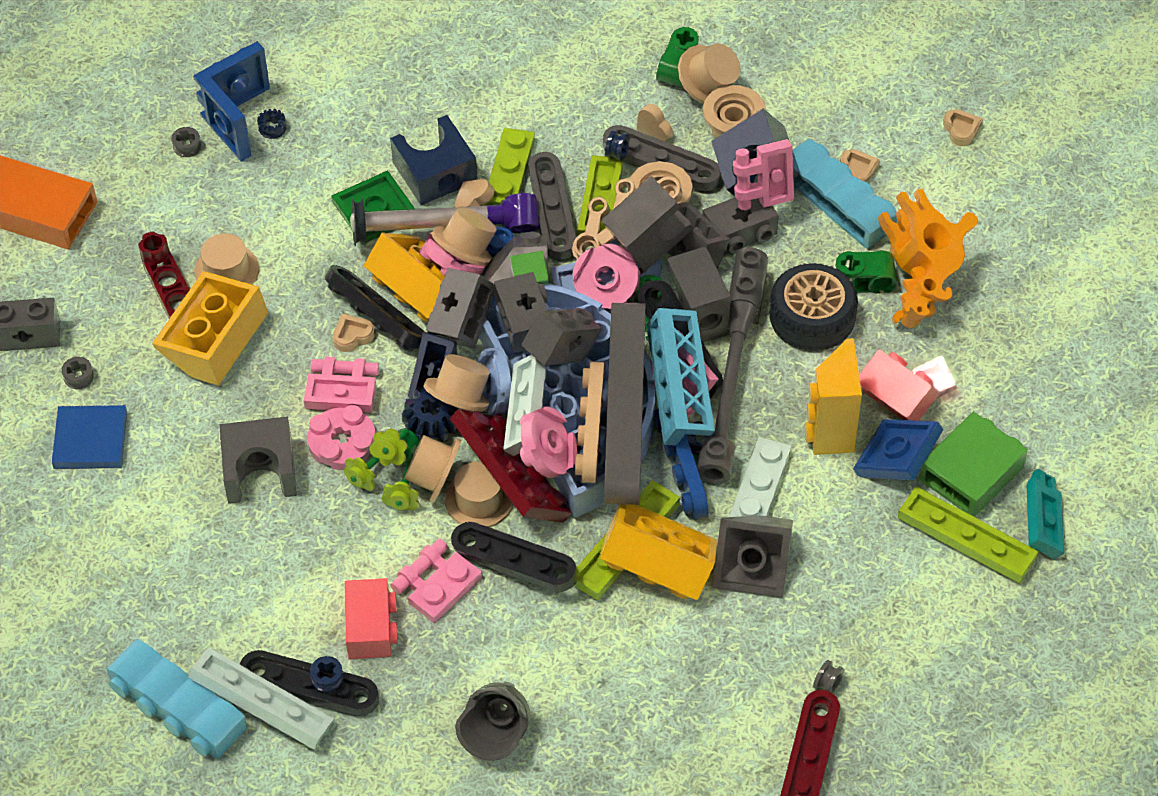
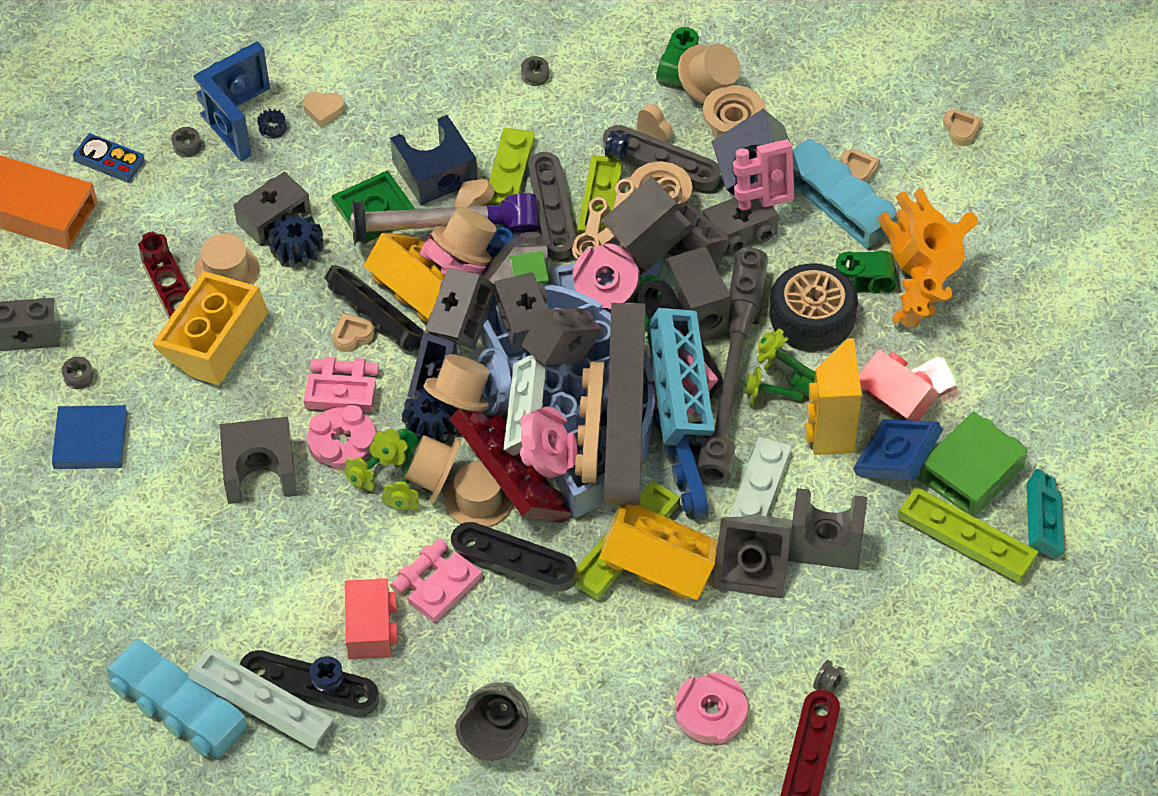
none -> tile [73,133,145,183]
none -> dark grey brick [234,171,311,246]
none -> dark blue gear [268,212,324,268]
none -> tan tile [303,92,345,128]
none -> dark grey bush [521,56,549,86]
none -> bright pink plate [675,672,748,745]
none -> plant [743,329,816,405]
none -> dark grey piece [788,488,867,570]

